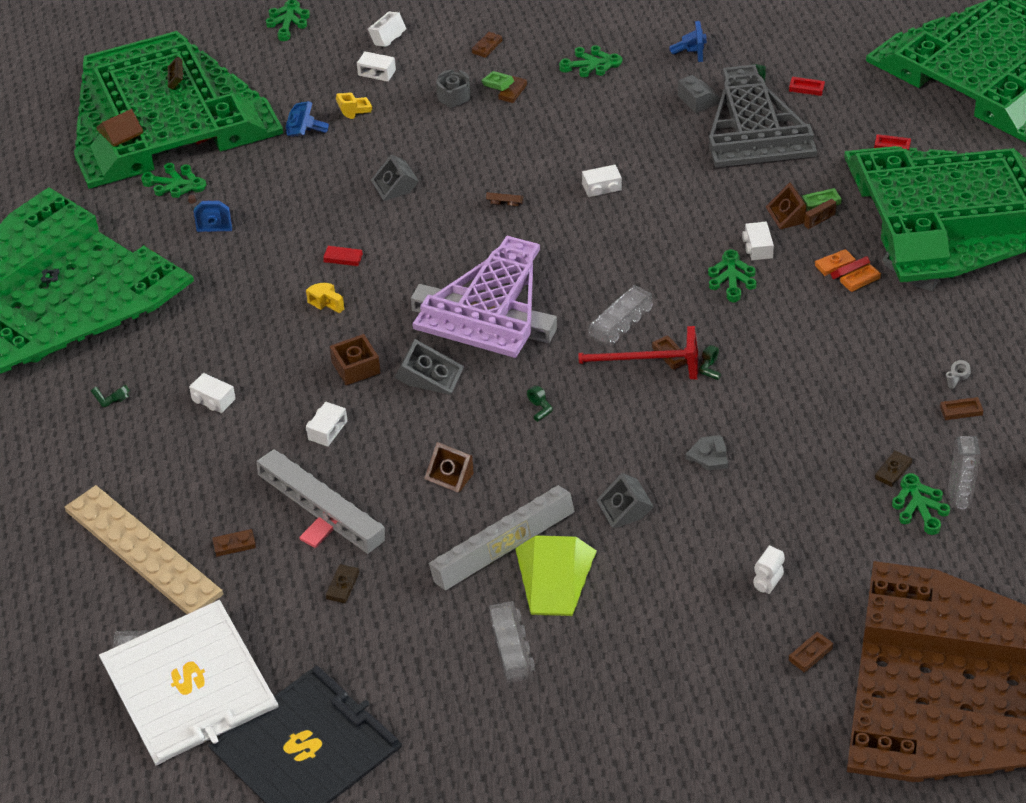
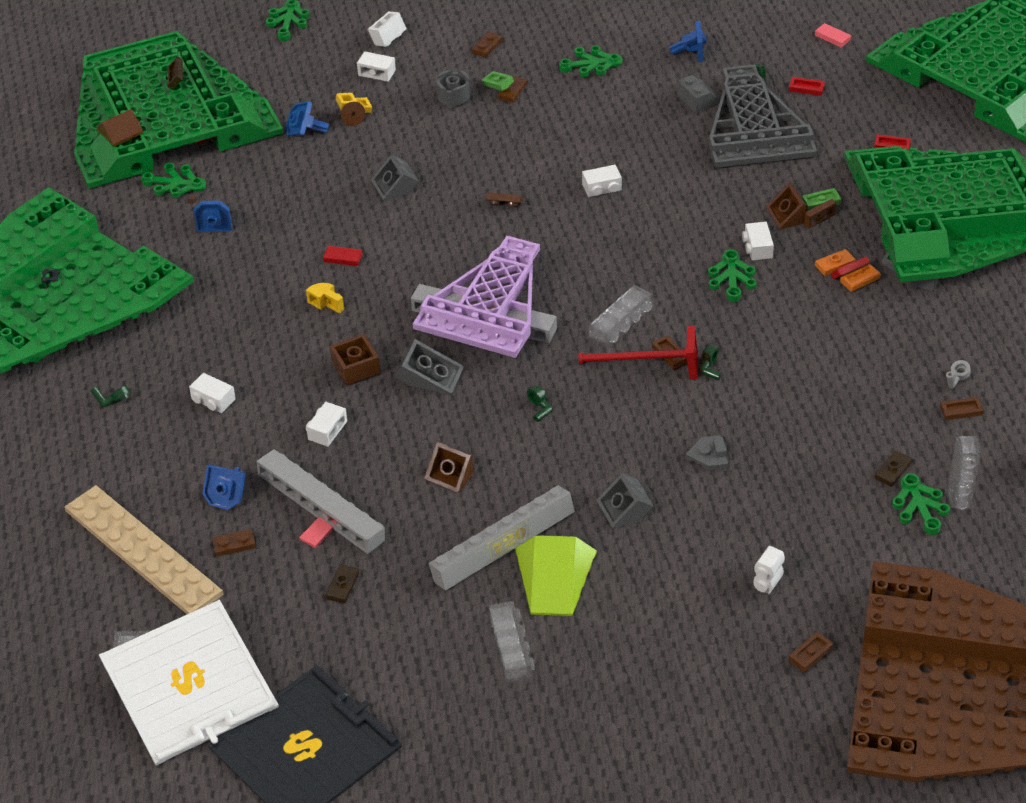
none -> blue piece [202,464,246,510]
none -> reddish brown piece [341,101,365,126]
none -> coral tile [815,23,851,48]

